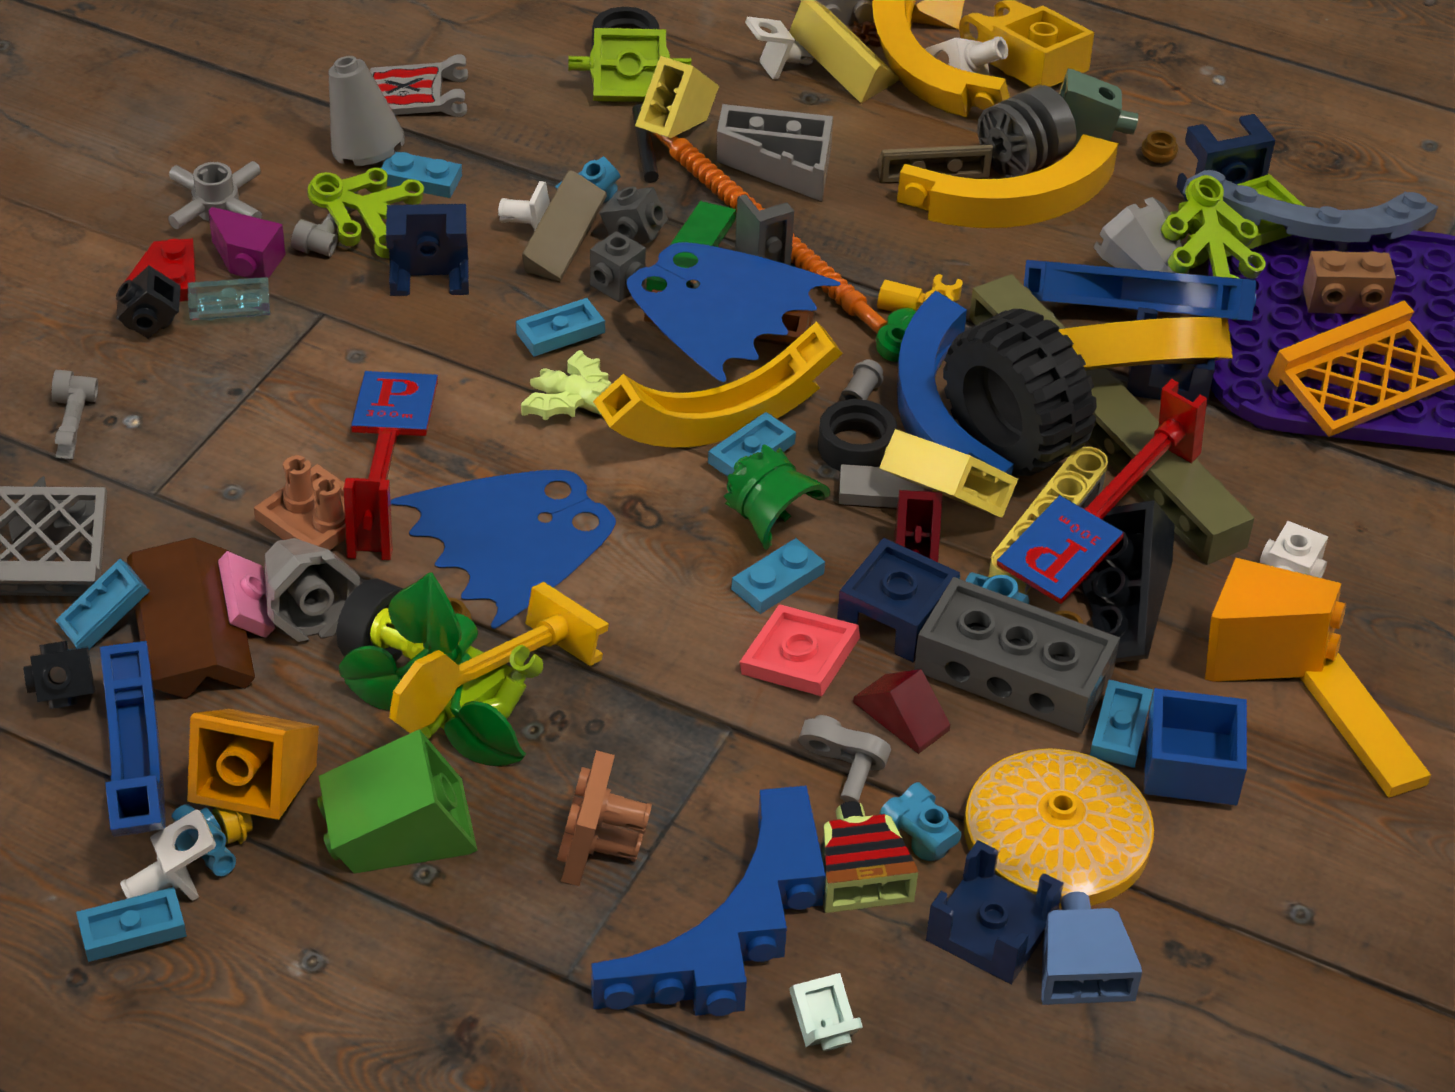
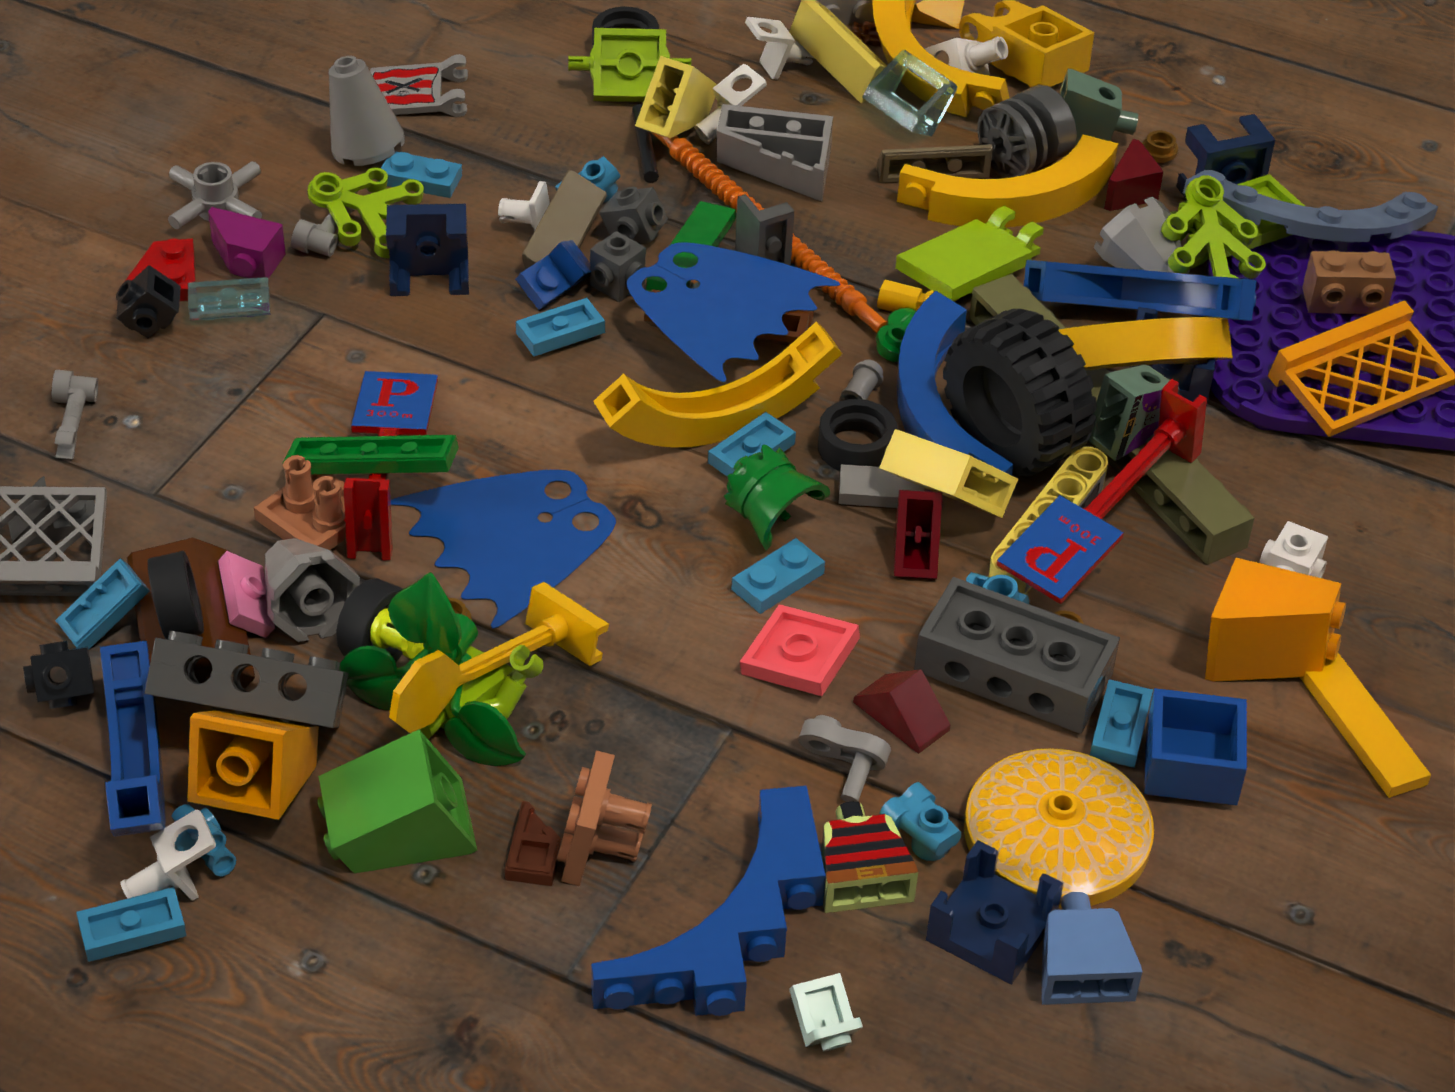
yellow plate [212,808,253,845] -> none
yellowish green animal [521,350,611,420] -> none
dark blue panel [837,538,960,663] -> none
black wedge [1081,500,1175,663] -> none
none -> dark grey brick [144,631,349,728]
none -> black tyre [148,551,204,640]
none -> green tile [283,435,459,474]
none -> copper tile [505,801,561,886]
none -> blue slope [515,240,591,310]
none -> white bracket [694,64,767,145]
none -> clear light blue tile [862,50,957,136]
none -> lime tile [895,205,1044,301]
none -> sand green torso [1088,365,1180,461]
none -> dark red slope [1104,139,1164,211]

